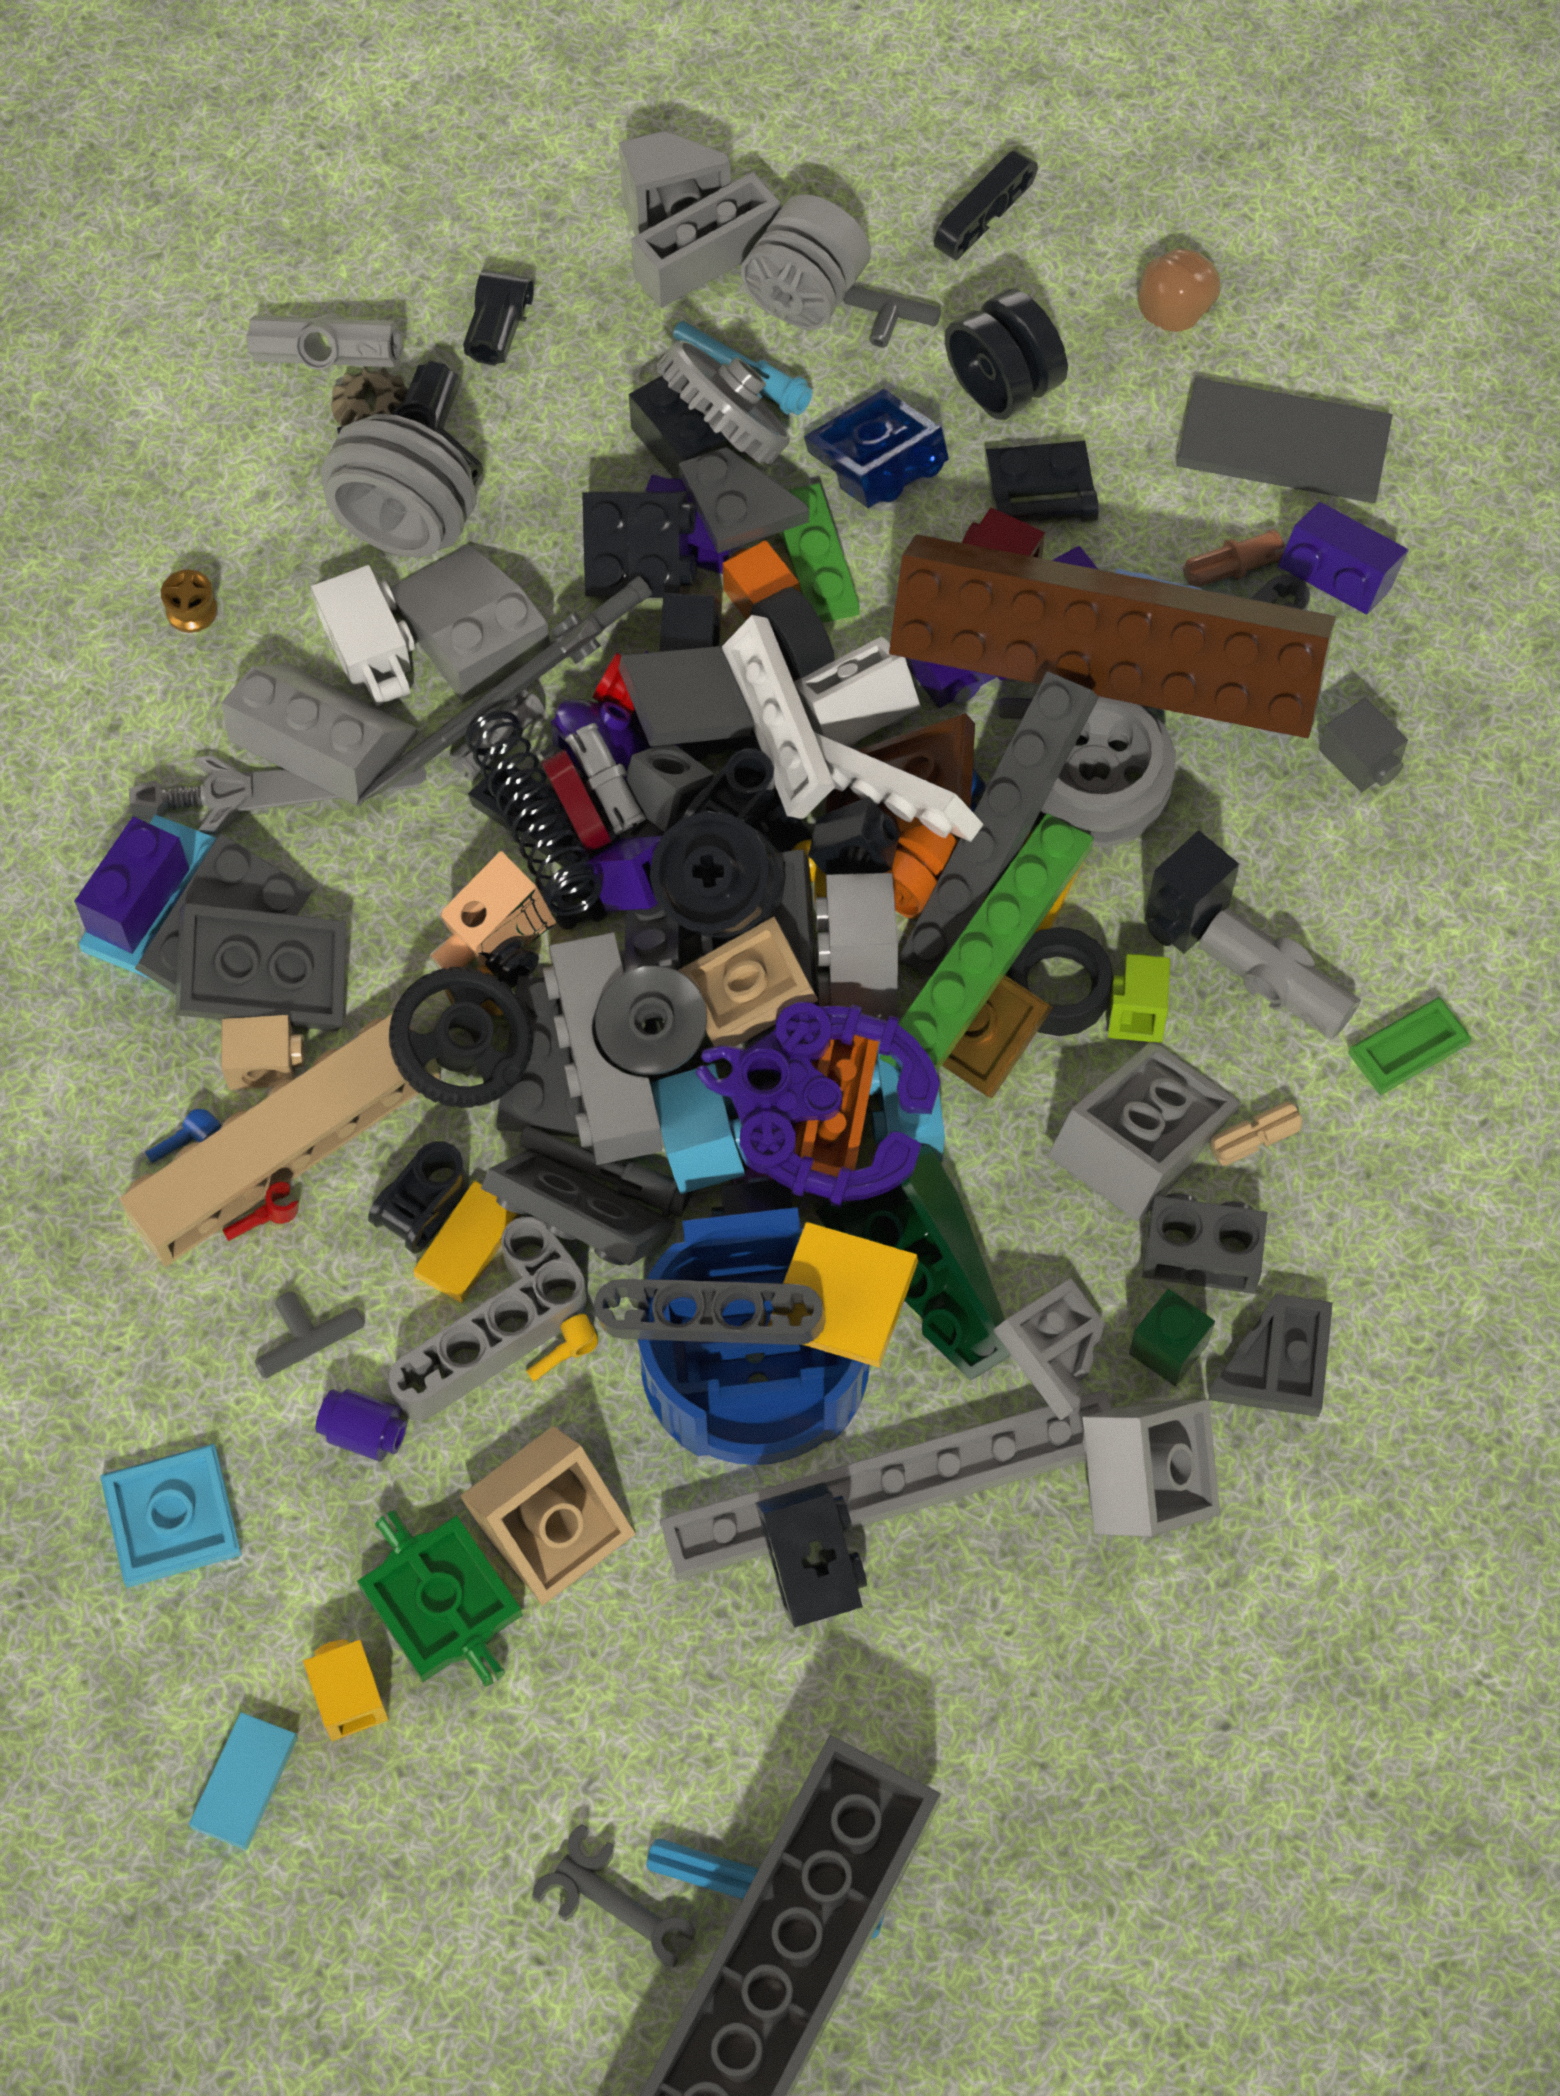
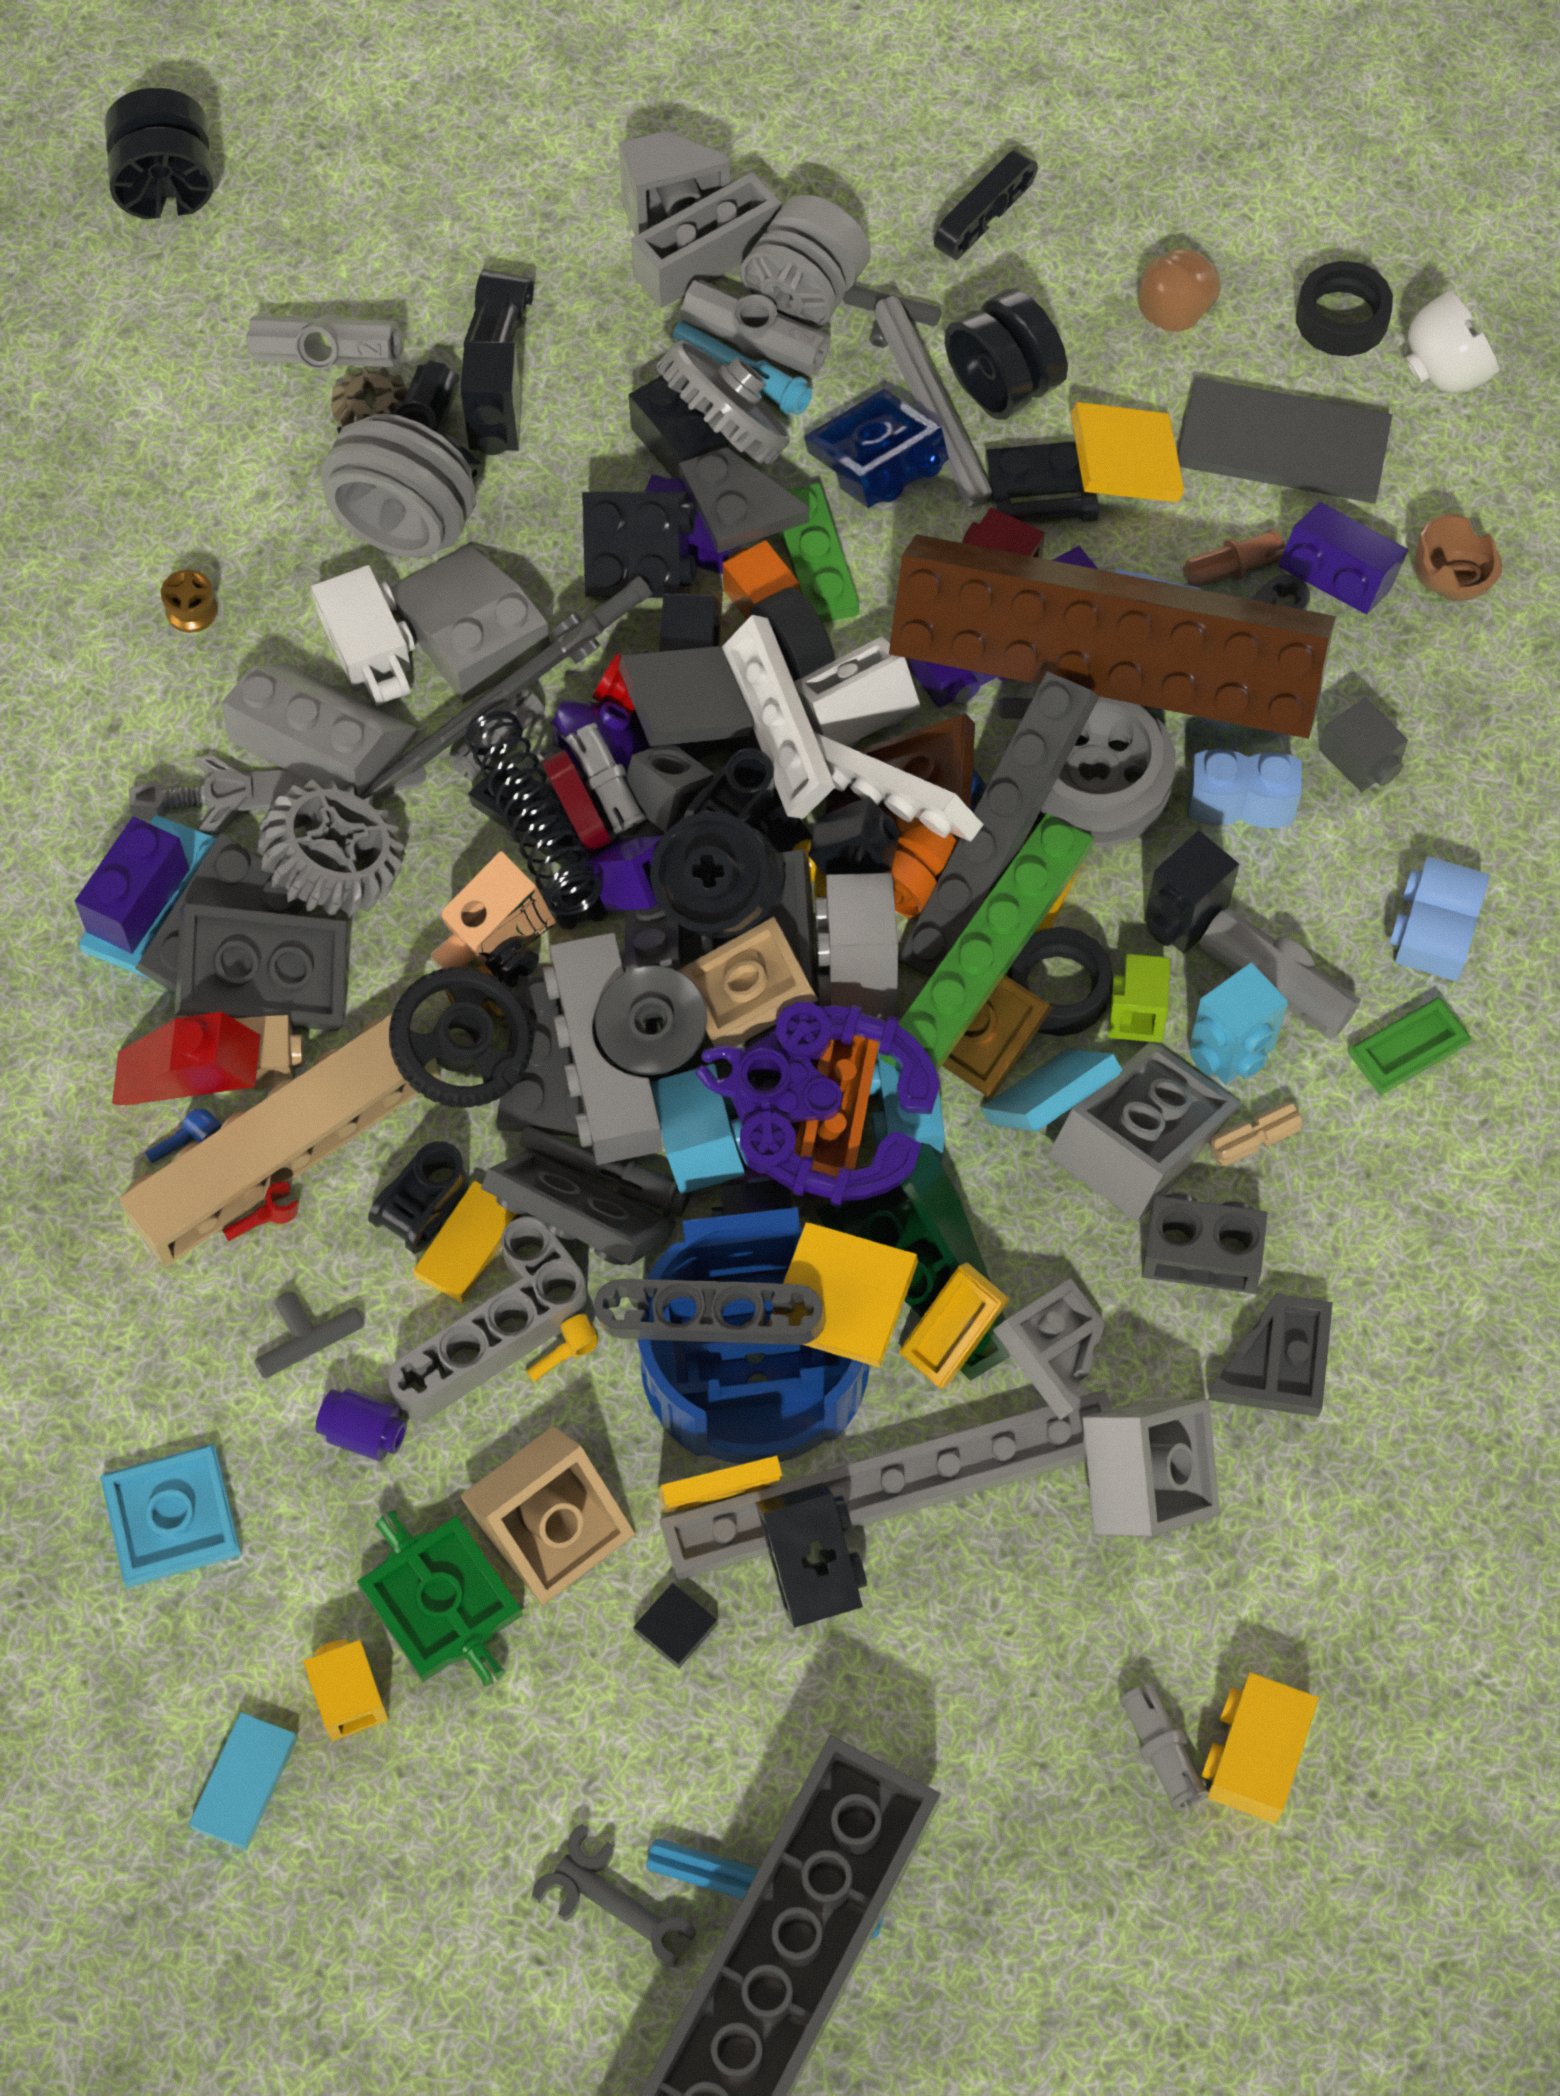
dark green brick [1129,1288,1215,1387] -> none
none -> black wheel [104,88,213,220]
none -> red slope [112,1011,261,1105]
none -> light grey gear [256,779,404,919]
none -> black brick [461,342,522,455]
none -> black tile [633,1583,718,1669]
none -> yellow tile [657,1456,782,1514]
none -> light grey piece [680,279,831,376]
none -> light grey axle [874,296,992,508]
none -> yellow tile [898,1262,1010,1389]
none -> medium azure tile [980,1049,1122,1132]
none -> yellow tile [1070,402,1185,503]
none -> light grey pin [1120,1683,1209,1811]
none -> light blue brick [1188,749,1302,828]
none -> medium azure brick [1189,962,1289,1085]
none -> yellow brick [1201,1672,1319,1824]
none -> black tyre [1296,261,1393,357]
none -> light blue brick [1389,856,1490,982]
none -> white cylinder [1405,290,1500,394]
none -> medium nougat hair [1414,514,1502,601]

